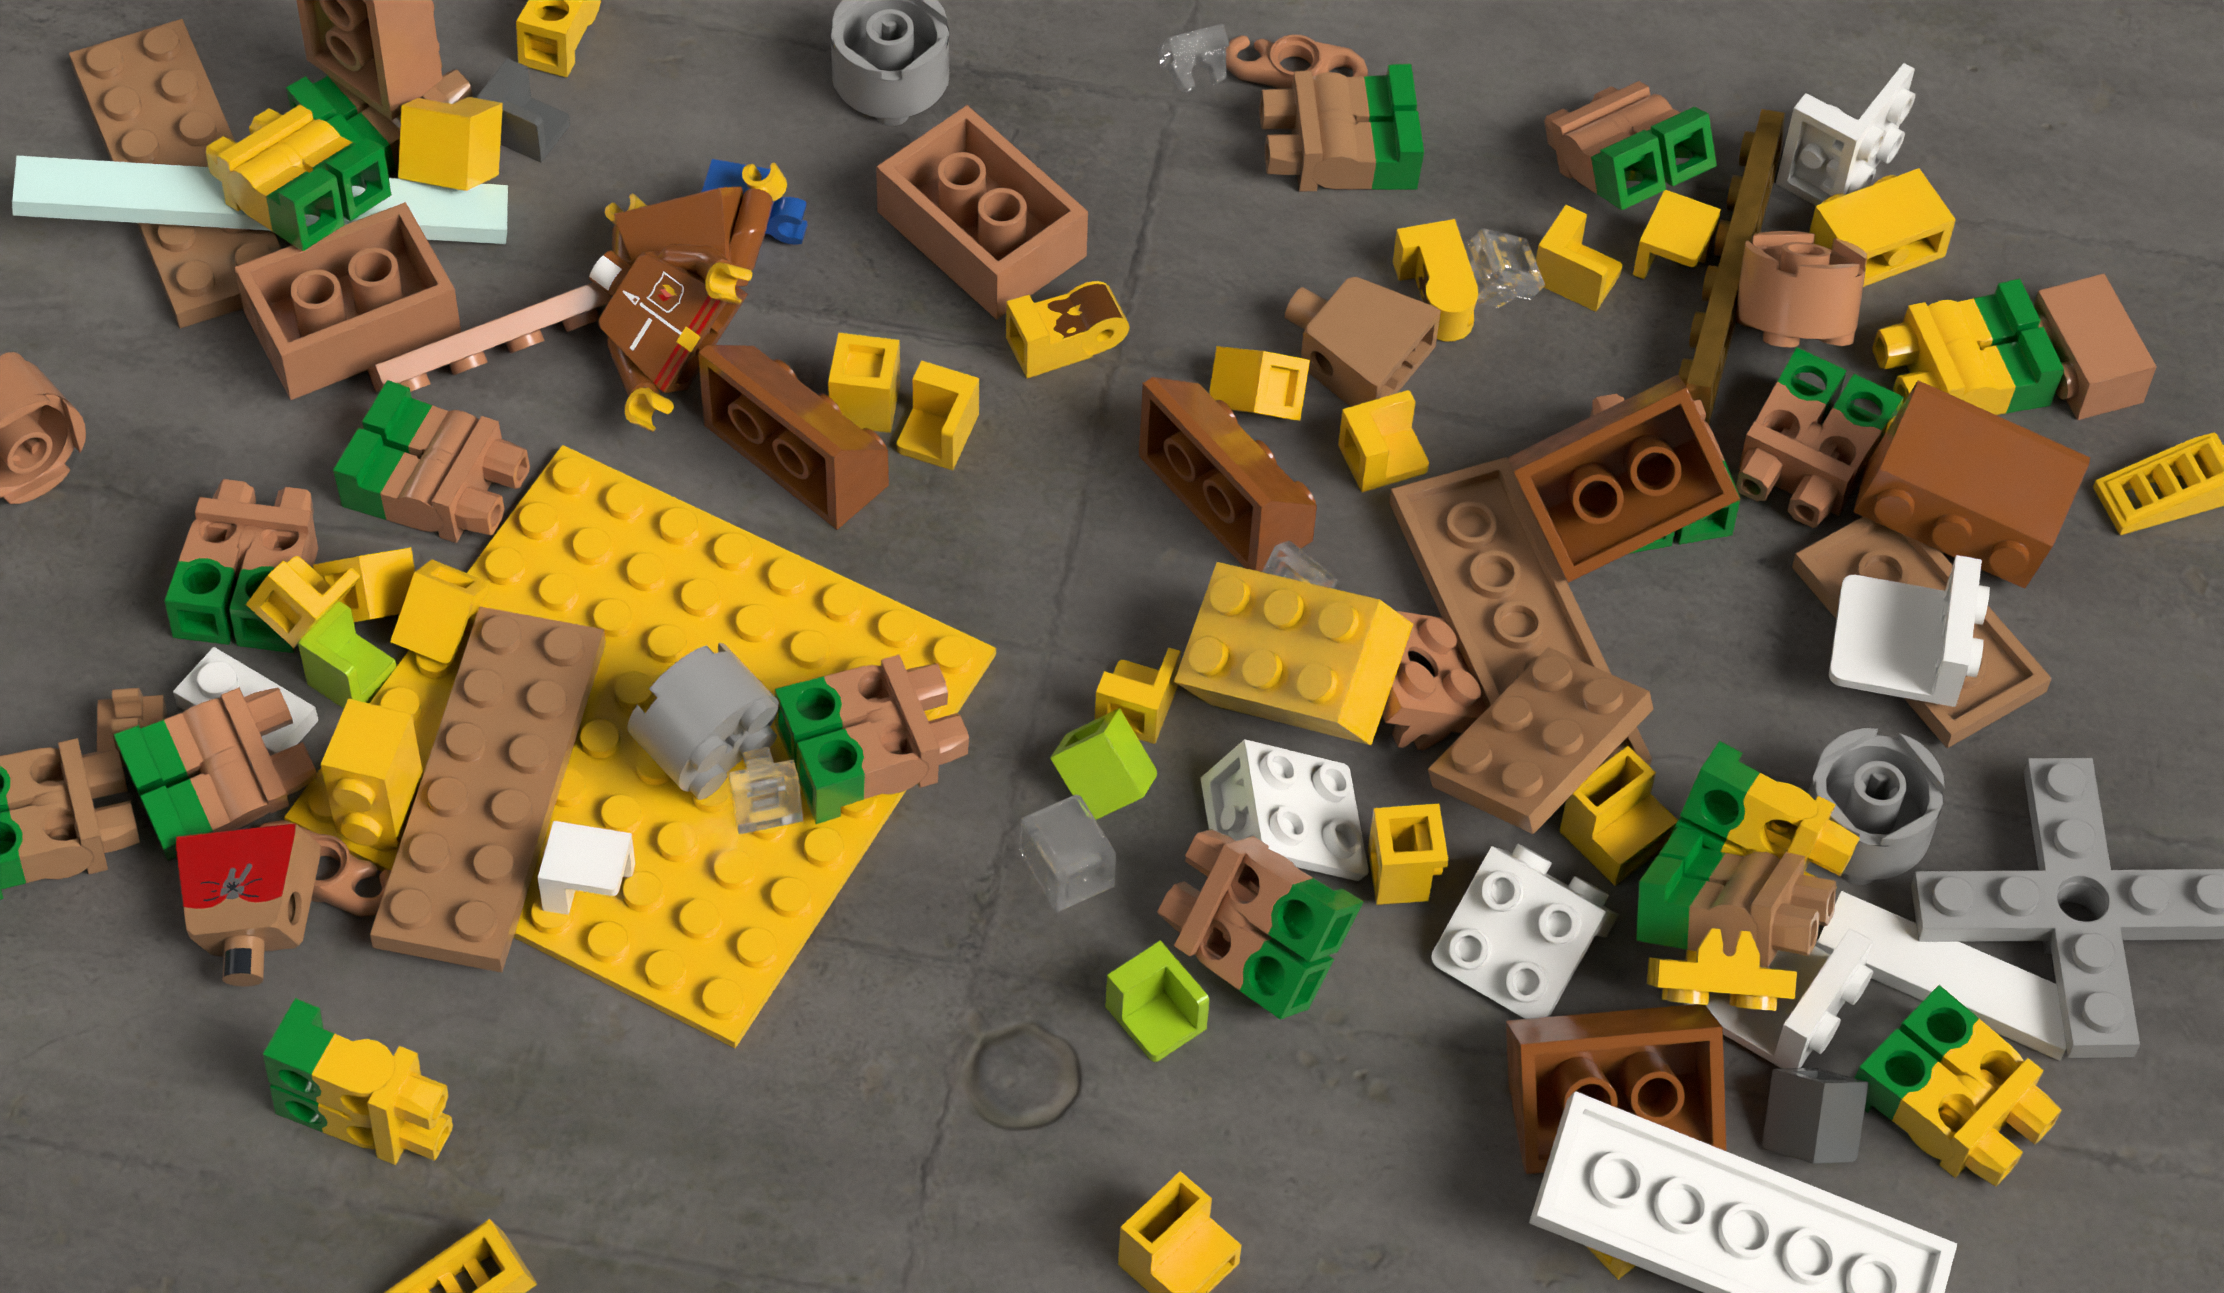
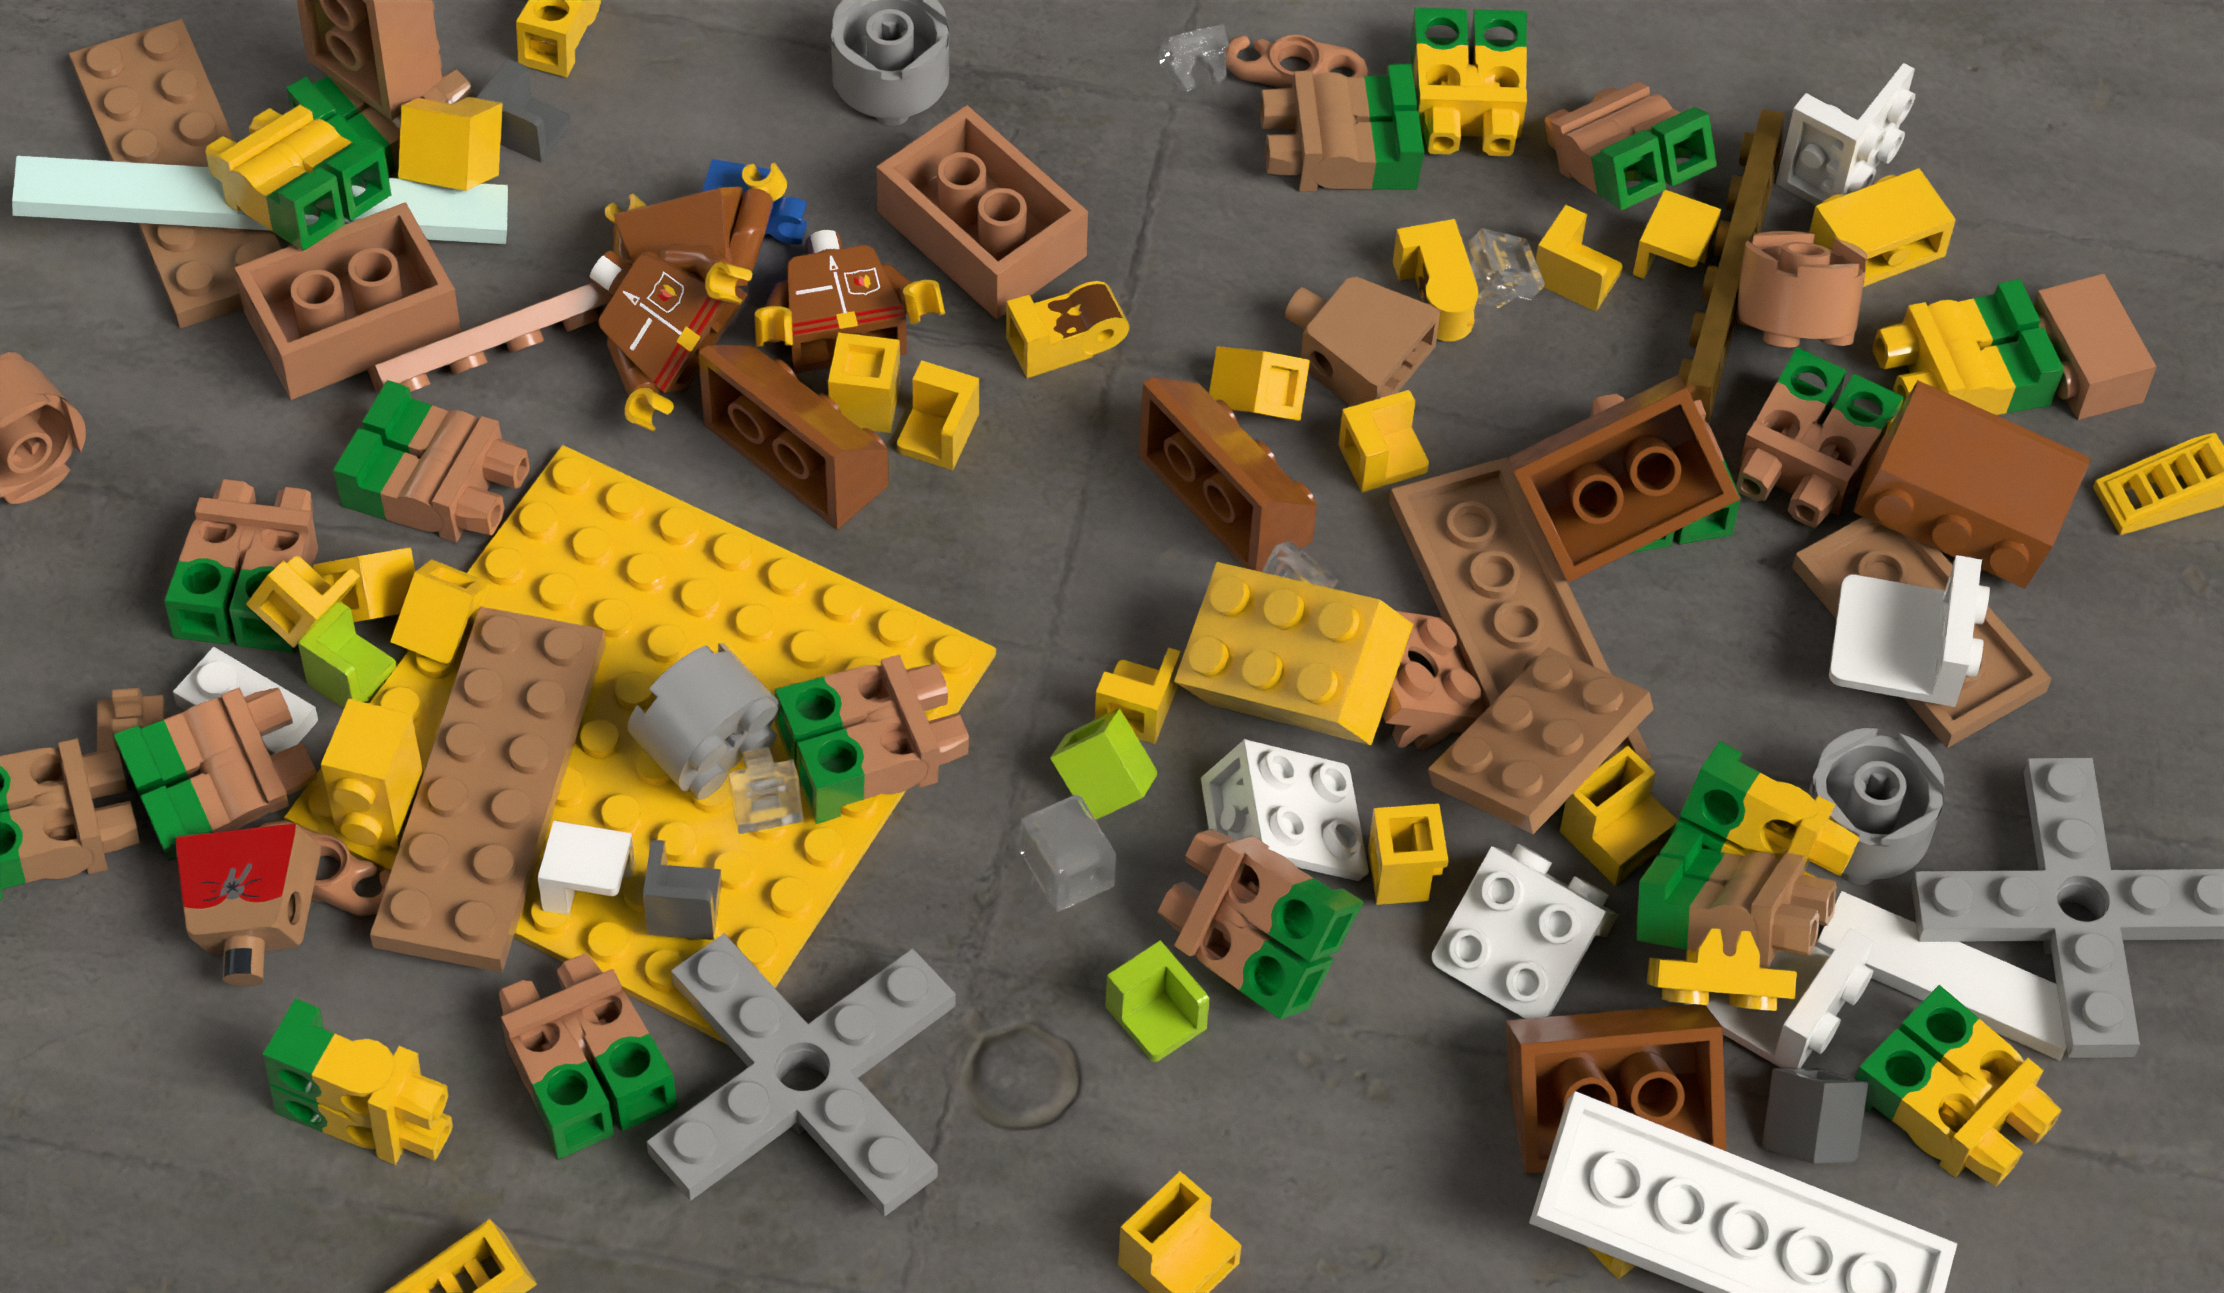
none -> hips [499,953,678,1160]
none -> dark grey panel [643,840,722,940]
none -> light grey piece [647,933,956,1217]
none -> dark orange torso [754,230,945,373]
none -> yellow hips [1410,7,1527,156]

